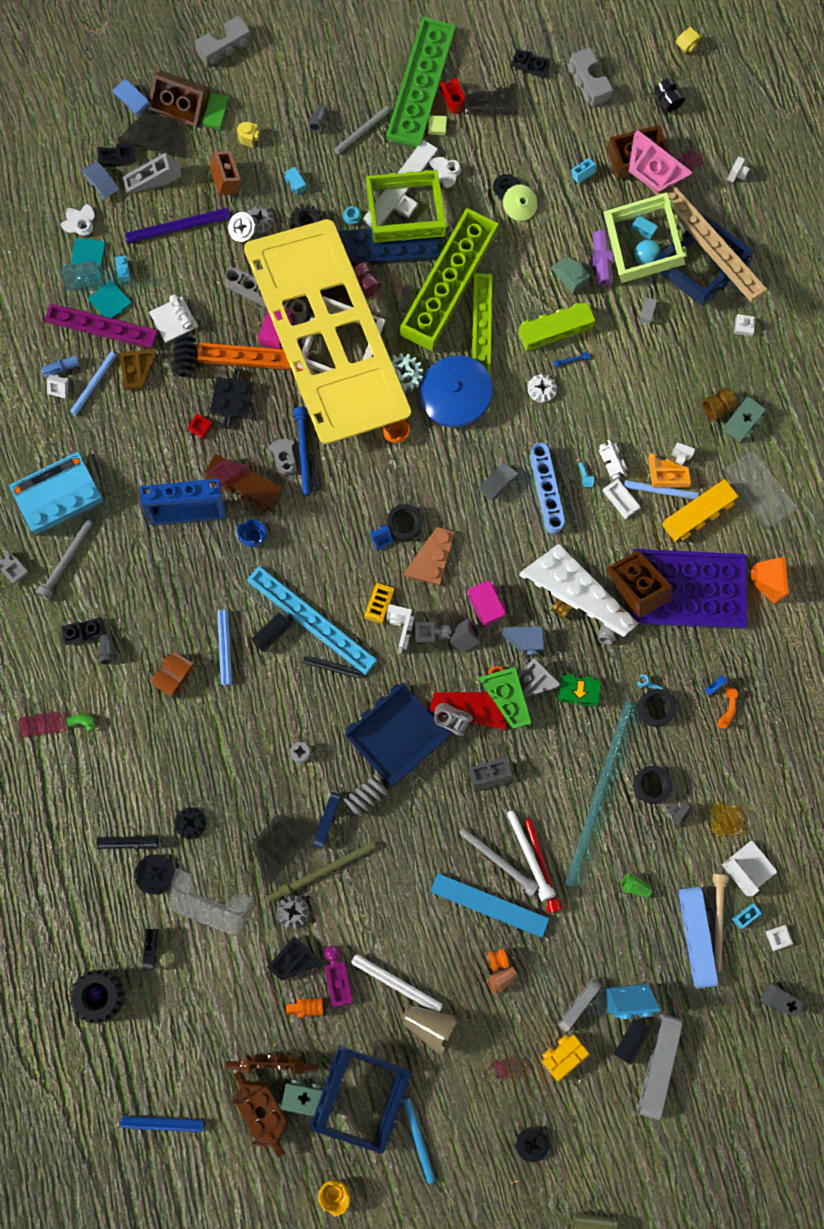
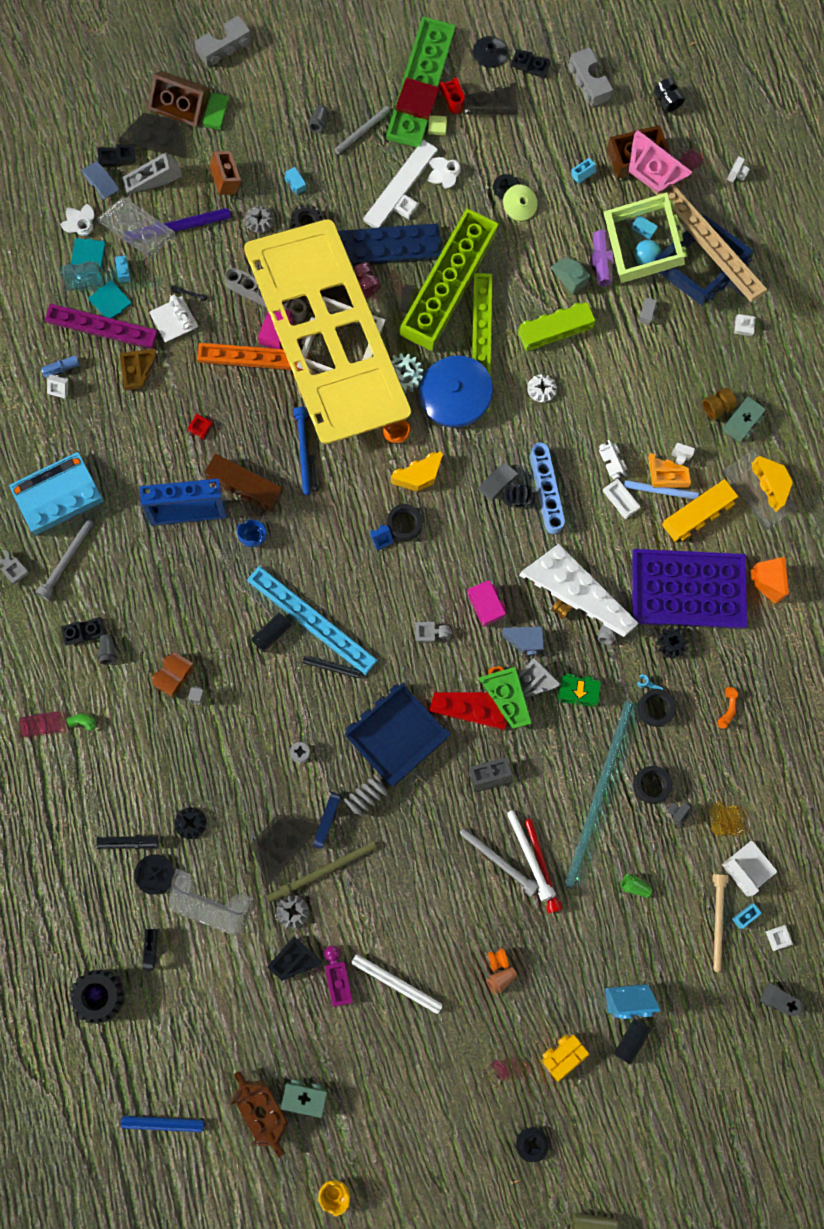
light blue bar [70,352,117,416] -> none
medium blue slope [112,79,150,116] -> none
black piece [172,335,197,378] -> none
clear pink tile [209,460,249,486] -> none
black plate [210,368,254,429] -> none
light blue axle [218,609,232,685] -> none
reddish brown plate [226,1053,318,1075] -> none
white gear [229,212,256,242] -> none
light yellow plate [237,122,260,147] -> none
light grey piece [268,439,297,476] -> none
orange hinge [286,997,323,1018] -> none
dark blue window [310,1045,411,1154] -> none
medium azure plate [343,206,361,225] -> none
yellow slope [364,582,394,624] -> none
lime window [366,170,446,243] -> none
white bracket [387,604,414,654] -> none
dark tan cone [402,1006,461,1057] -> none
nougat wing [403,527,455,586] -> none
dark azure bar [403,1098,436,1184] -> none
dark azure tile [430,873,549,938] -> none
light grey piece [434,703,473,736] -> none
dark grey panel [450,619,481,652] -> none
blue hinge [554,352,590,367] -> none
light grey beam [557,978,601,1032] -> none
medium azure hand [579,462,594,487] -> none
reddish brown slope [607,550,672,618] -> none
light grey beam [638,1014,682,1120] -> none
light yellow plate [676,27,701,53] -> none
light blue beam [679,887,718,989] -> none
blue tile [705,675,728,695] -> none
none -> clear tile [98,196,175,258]
none -> black hinge [171,285,207,301]
none -> light grey piece [188,686,205,706]
none -> yellow slope [391,451,443,492]
none -> dark red tile [395,77,440,121]
none -> black dish [473,36,507,68]
none -> black gear [504,484,536,508]
none -> black gear [655,626,689,659]
none -> yellow slope [751,456,793,512]

